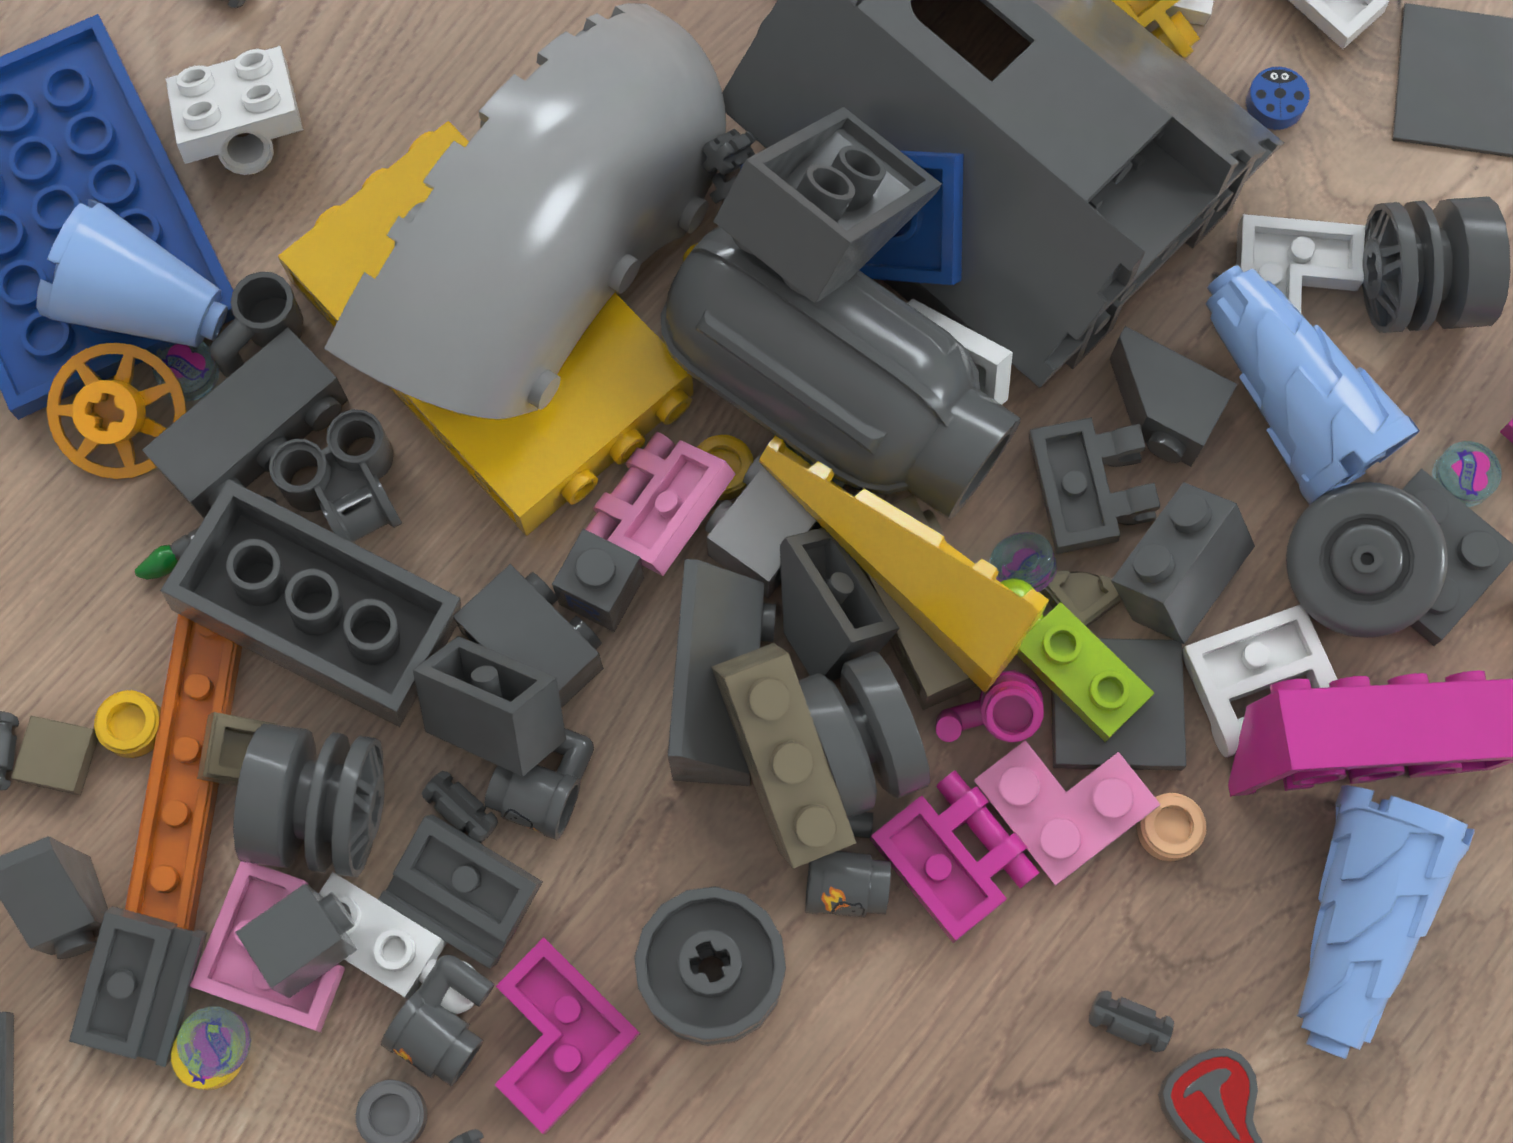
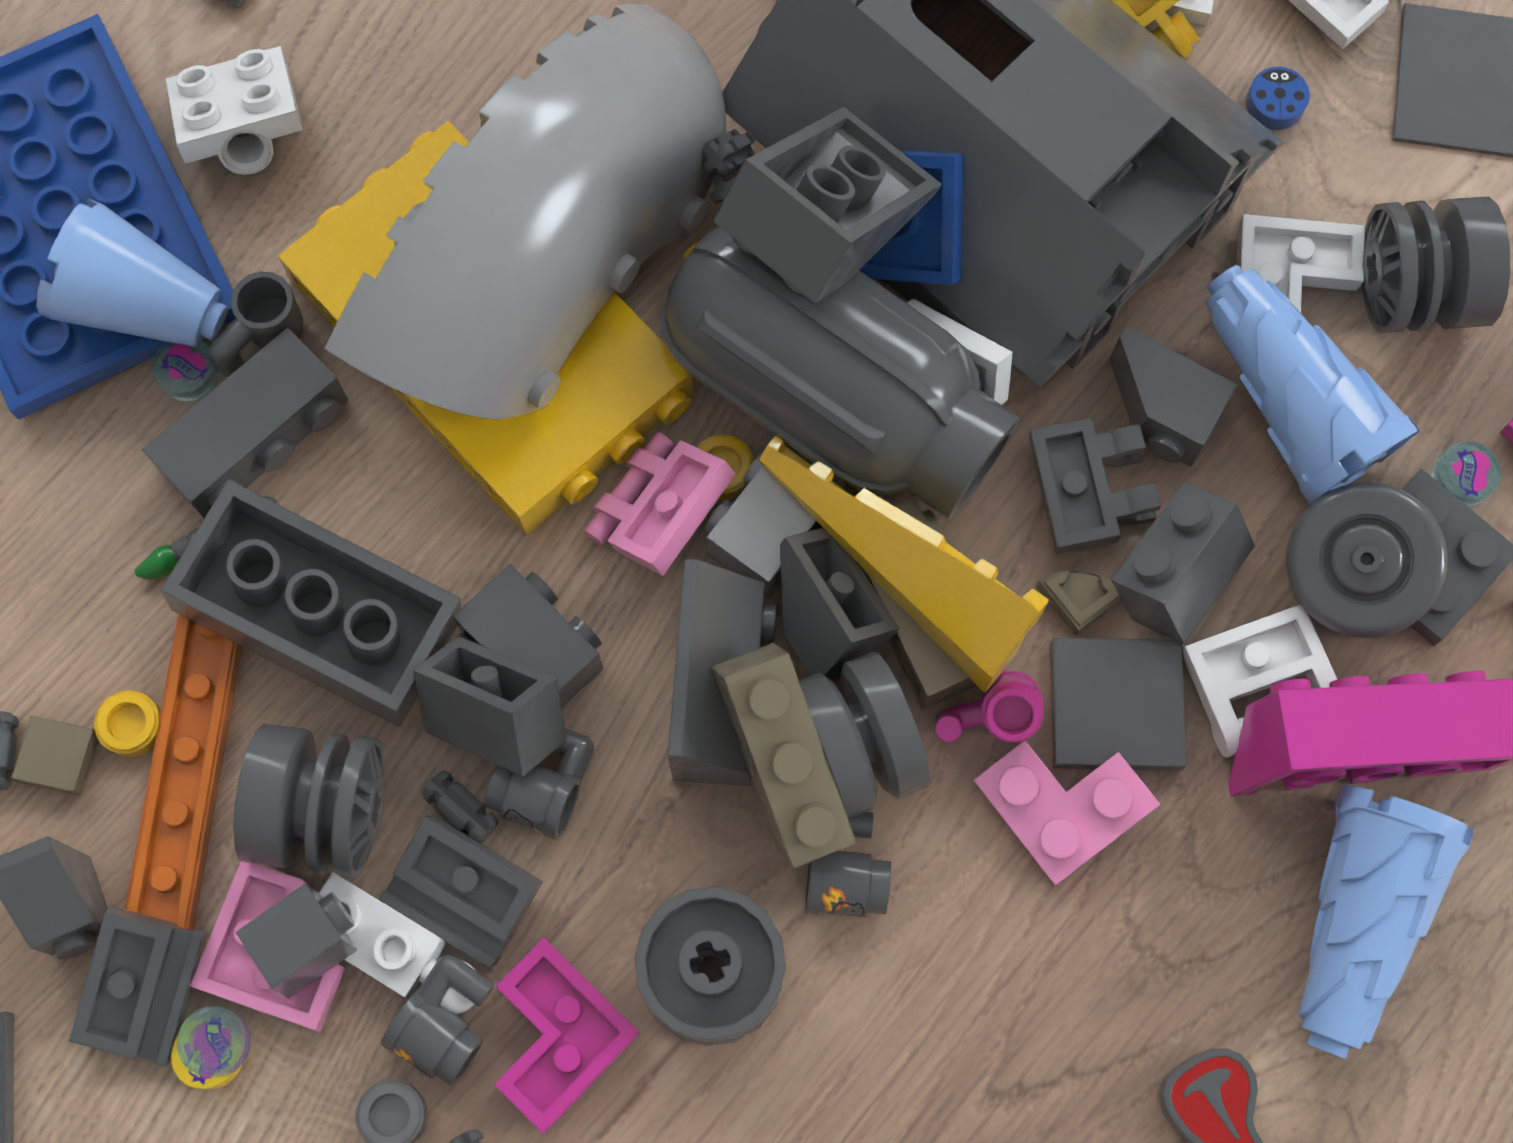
light orange wheel [46,343,187,479] -> none
dark tan tile [197,712,278,786] -> none
dark grey piece [269,409,402,543] -> none
dark grey brick [552,529,644,632] -> none
dark pink plate [870,770,1040,943] -> none
clear light blue tile [990,532,1057,592] -> none
lime plate [1001,578,1154,742] -> none
dark grey piece [1089,991,1174,1052] -> none
light nougat tile [1137,793,1206,861] -> none

